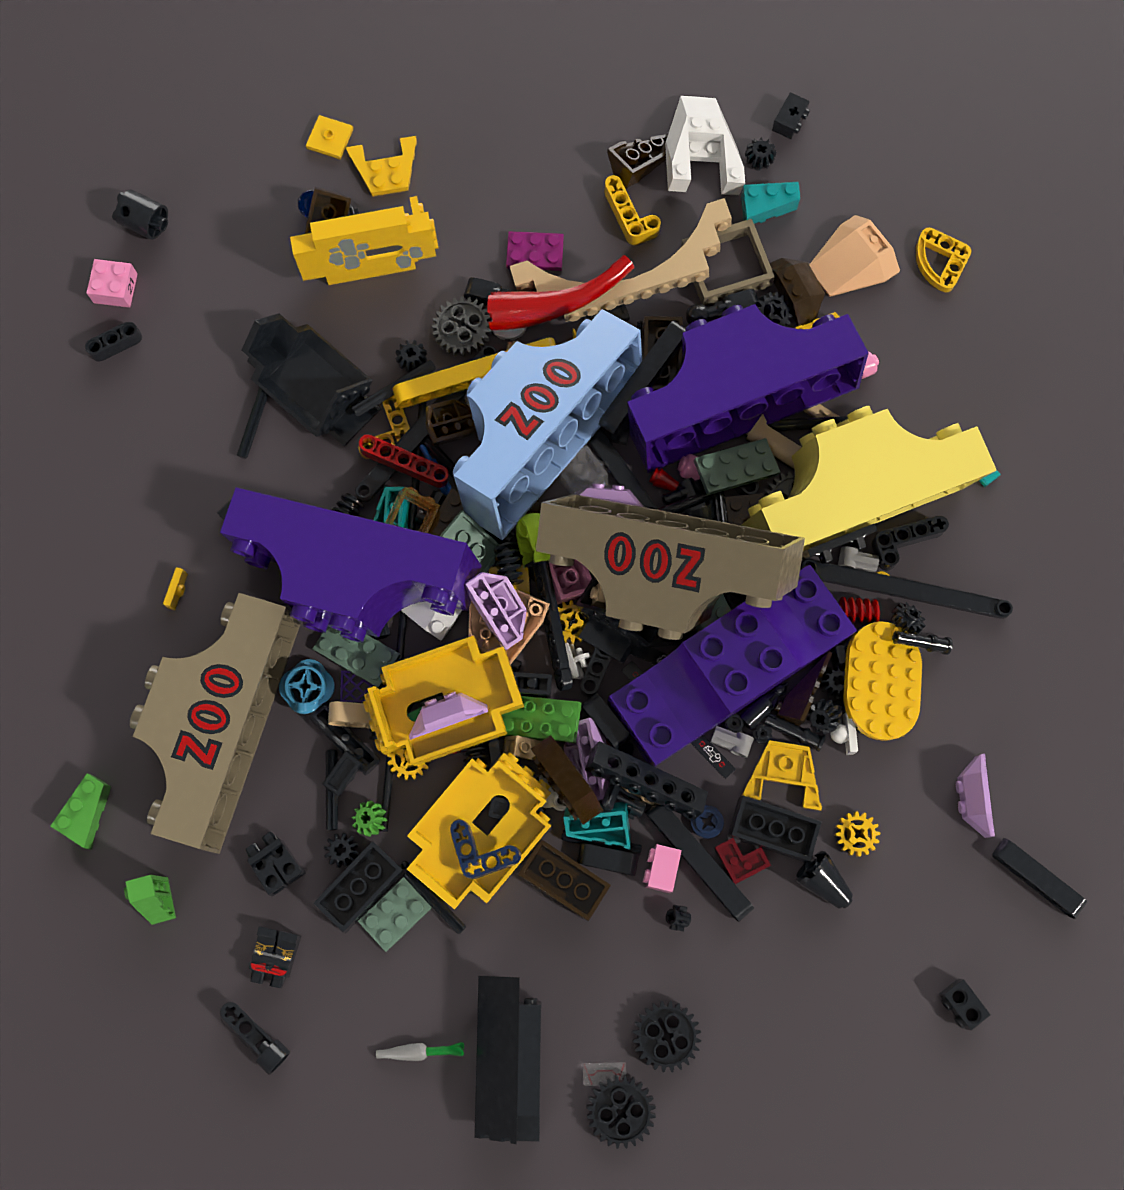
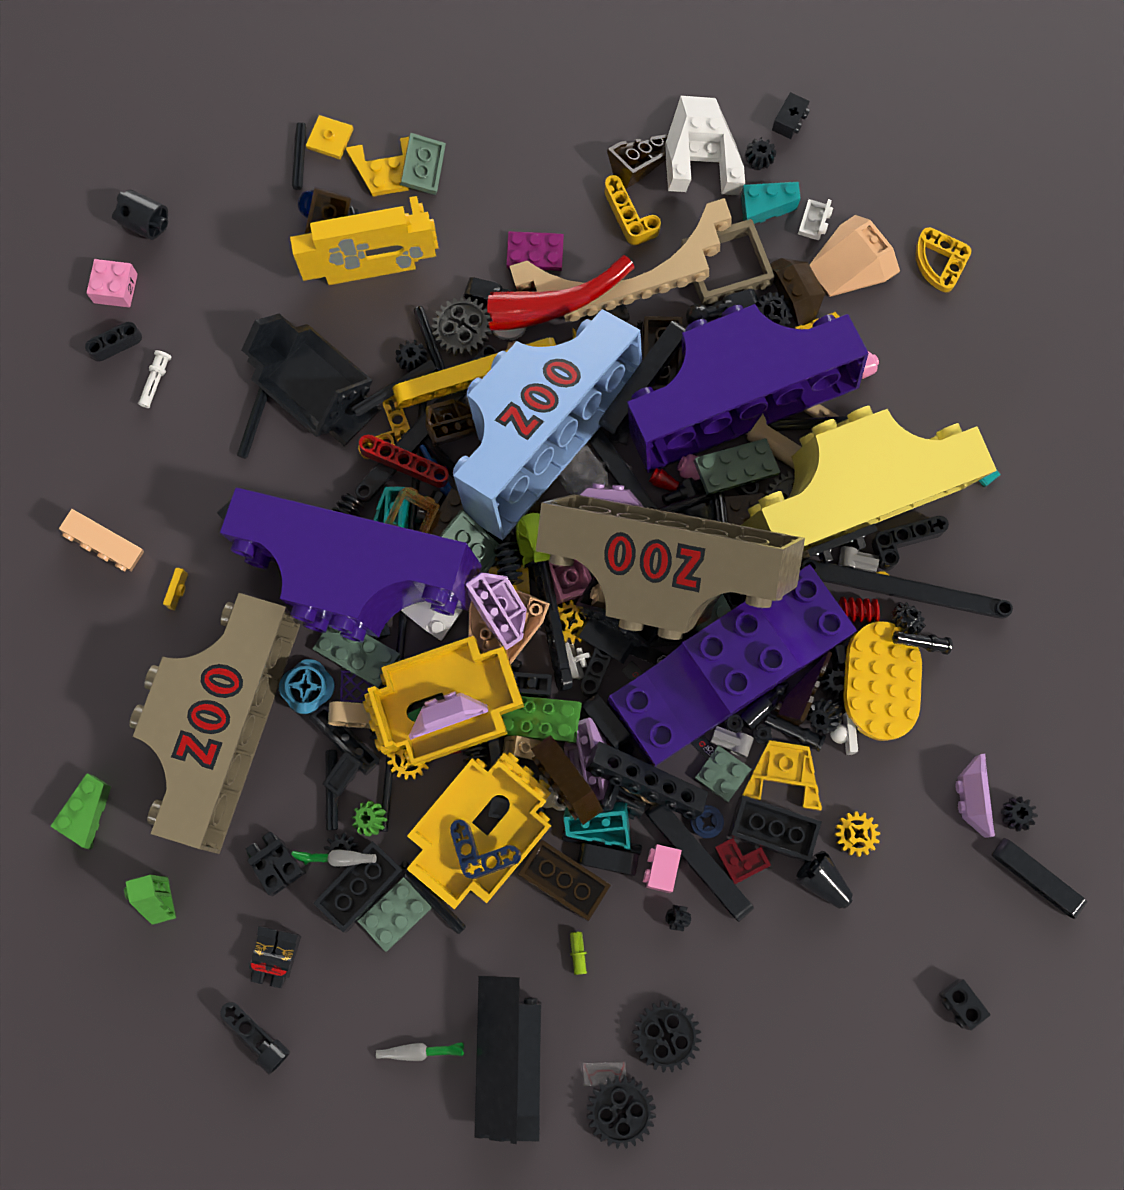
none -> light nougat wedge [59,509,144,572]
none -> white pin [138,350,171,408]
none -> black axle [292,122,307,190]
none -> light grey piece [292,849,377,866]
none -> sand green plate [400,133,446,195]
none -> black axle [414,306,446,372]
none -> lime axle [570,932,587,975]
none -> sand green plate [695,745,751,803]
none -> white bracket [798,199,833,240]
none -> black gear [1001,796,1038,832]

